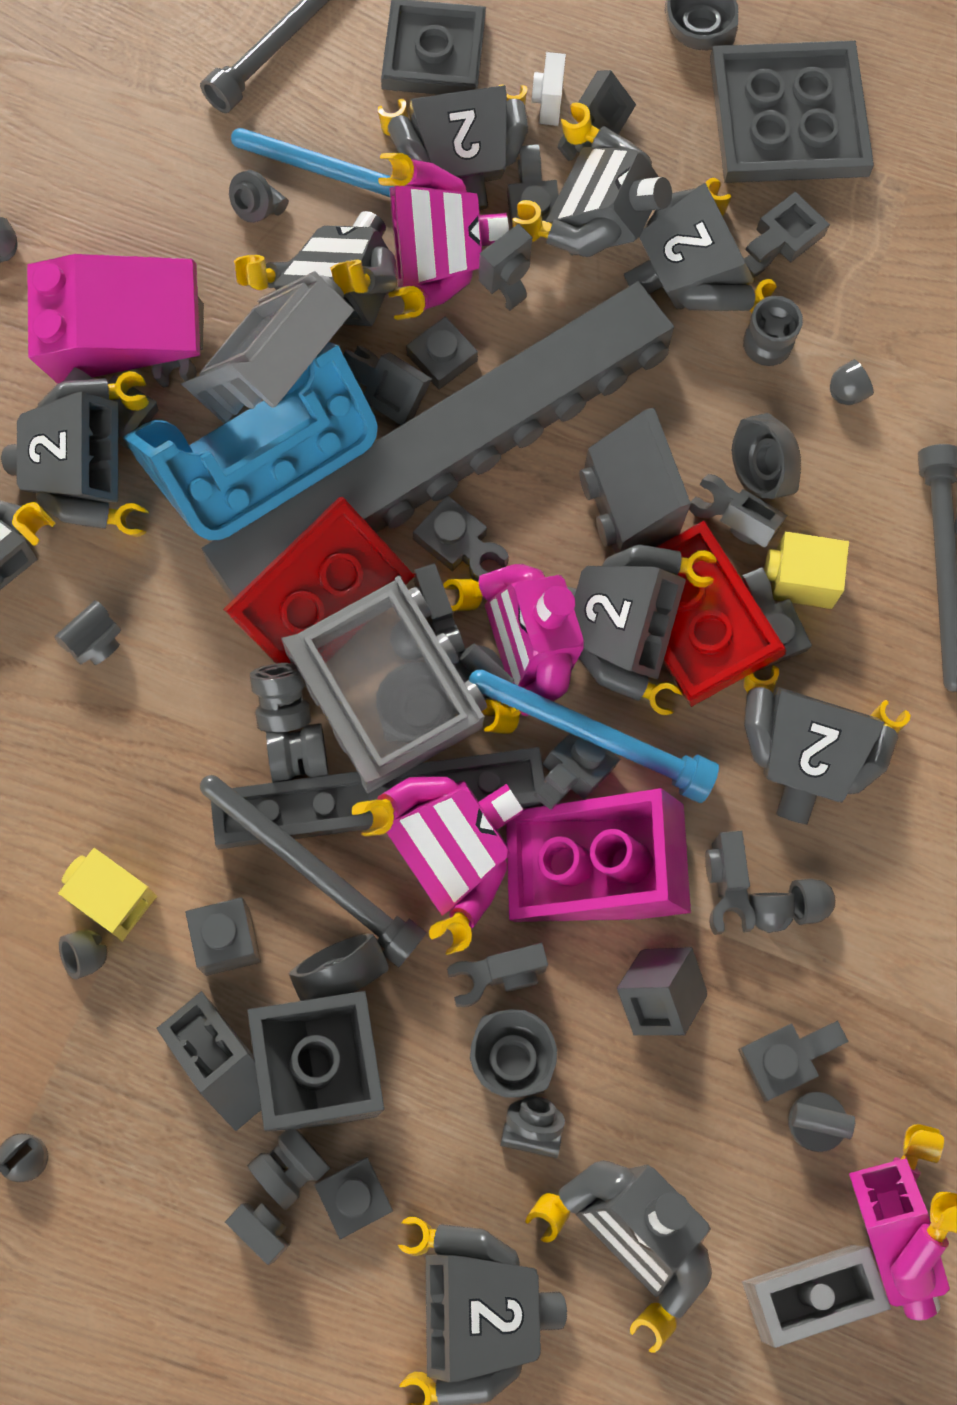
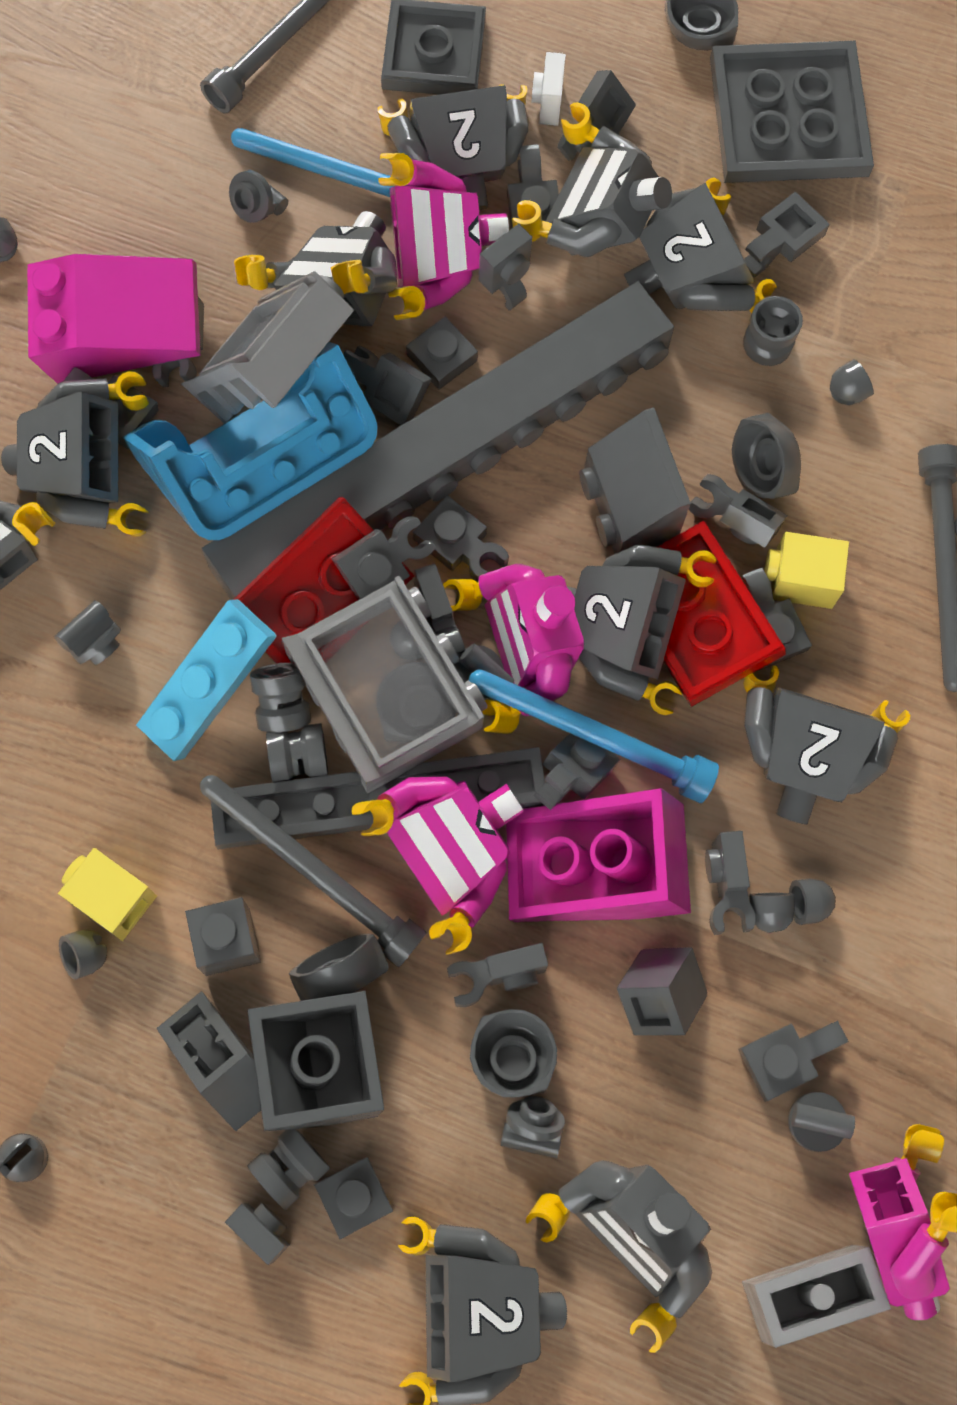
none -> medium azure plate [136,599,277,761]
none -> dark grey plate [332,516,436,600]

